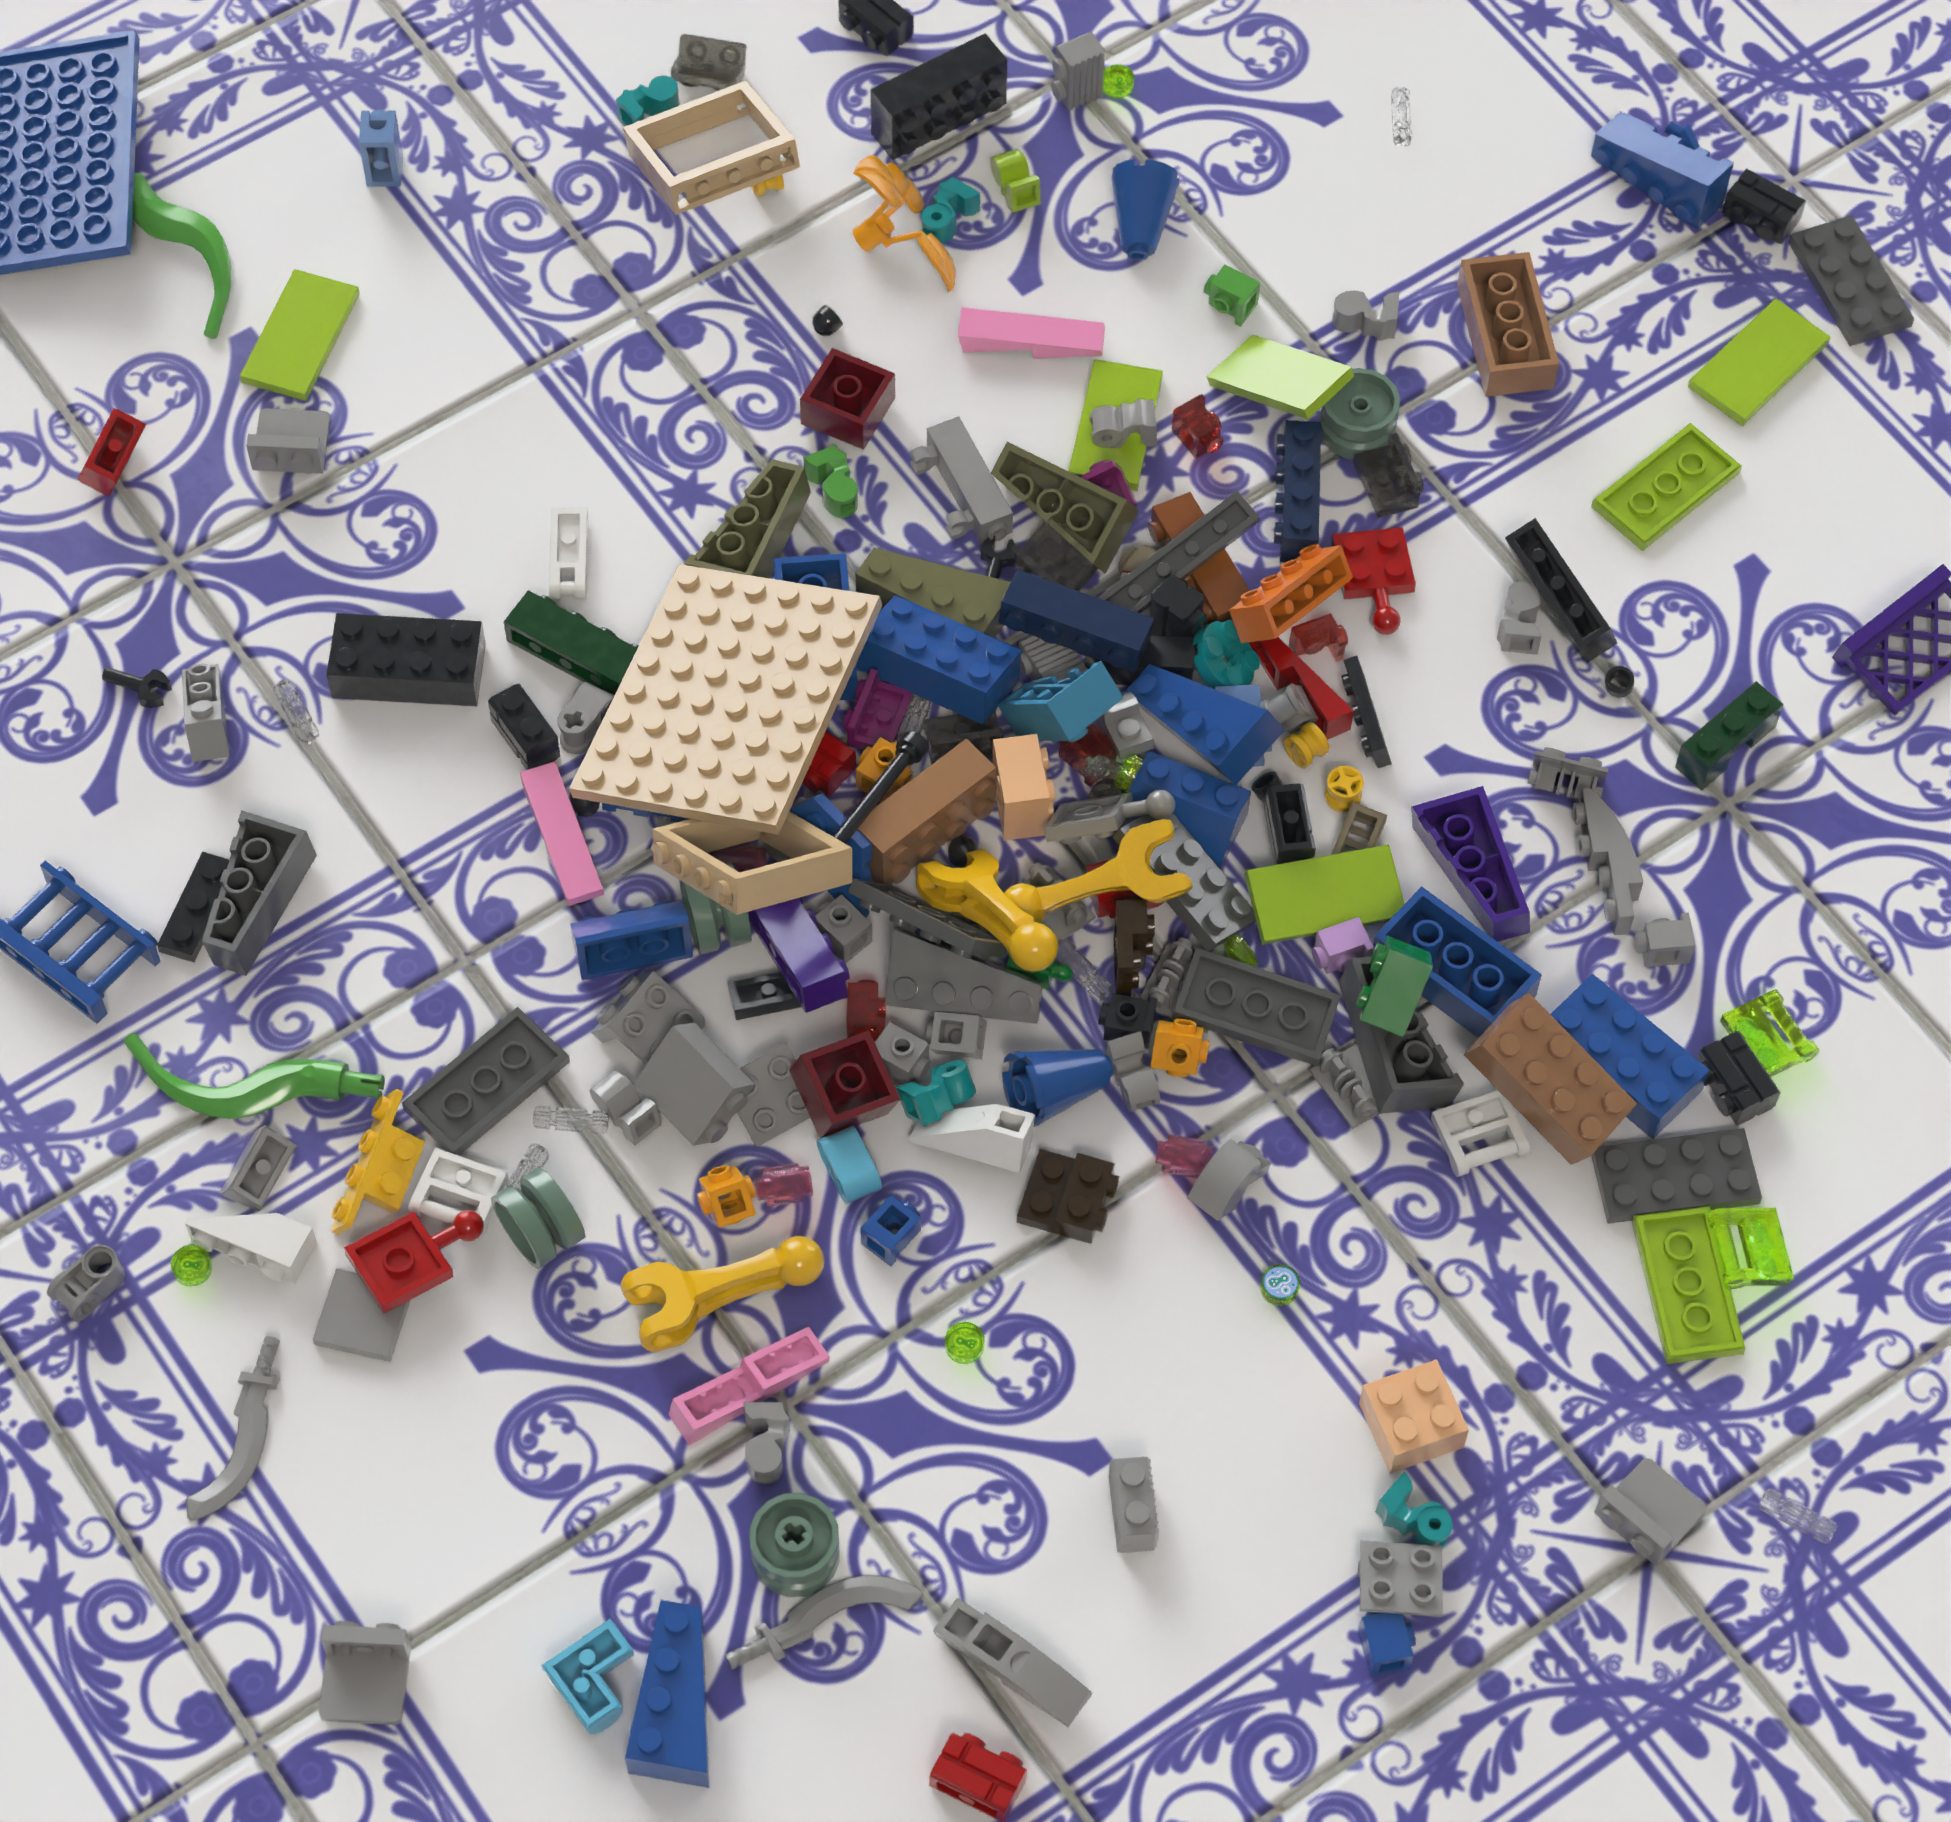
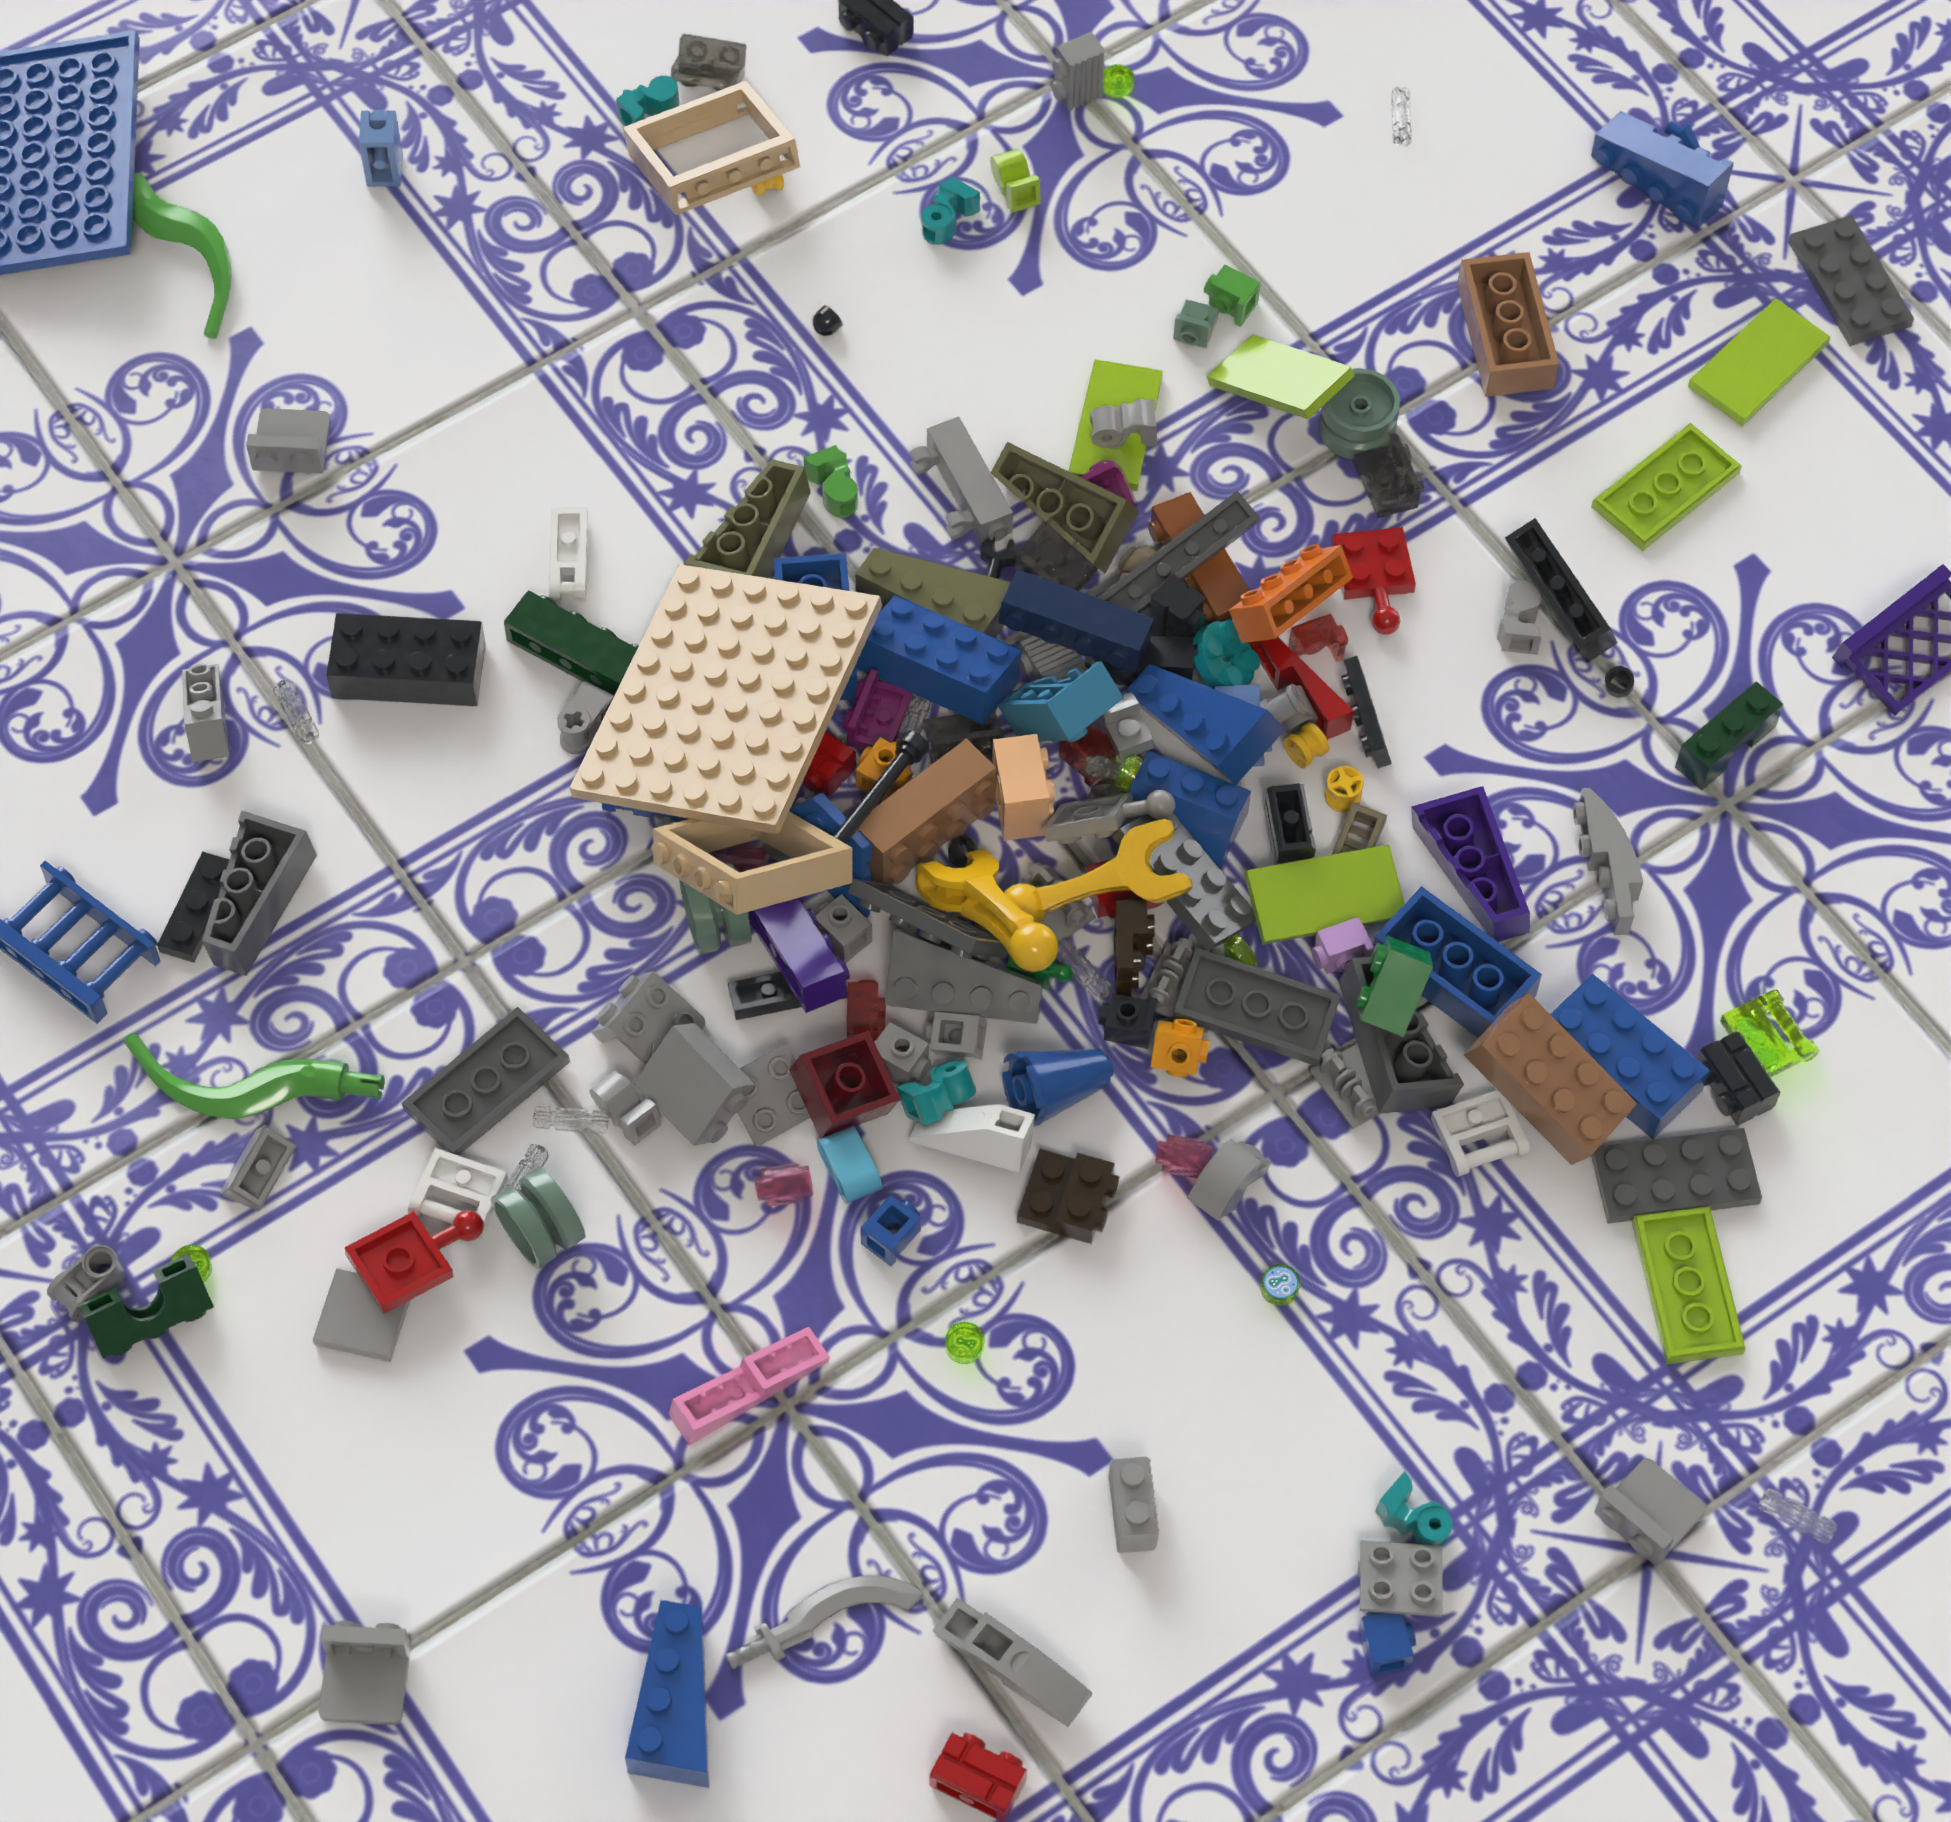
red brick [77,408,146,496] -> none
black bar [102,667,172,708] -> none
white slope [185,1213,317,1283] -> none
light grey sword [186,1336,280,1521] -> none
lime tile [240,269,360,401] -> none
yellow bracket [331,1089,425,1235] -> none
black brick [488,684,560,770] -> none
bright pink slope [520,761,604,906] -> none
medium azure brick [541,1619,634,1735] -> none
black hinge [569,792,600,817] -> none
blue slope [570,901,693,980] -> none
yellow piece [620,1236,824,1352] -> none
light orange brick [696,1165,756,1228] -> none
light grey leg [743,1402,790,1485] -> none
sand green wheel [749,1493,840,1597] -> none
dark red brick [800,348,895,450] -> none
light orange plant [853,155,956,292] -> none
black brick [870,33,1008,160] -> none
bright pink slope [958,307,1105,358] -> none
light grey leg [1105,1031,1160,1112] -> none
blue cone [1111,159,1179,260] -> none
clear red brick [1171,394,1224,459] -> none
black hinge [1251,771,1283,803] -> none
dark blue brick [1274,420,1321,563] -> none
light grey leg [1332,290,1400,341] -> none
light nougat brick [1359,1359,1469,1474] -> none
light grey hinge [1528,747,1608,800] -> none
light grey brick [1635,912,1696,967] -> none
clear neon green plate [1707,1208,1794,1289] -> none
black brick [1722,168,1806,244] -> none
none -> dark green arch [78,1254,214,1358]
none -> sand green bracket [1173,299,1219,348]

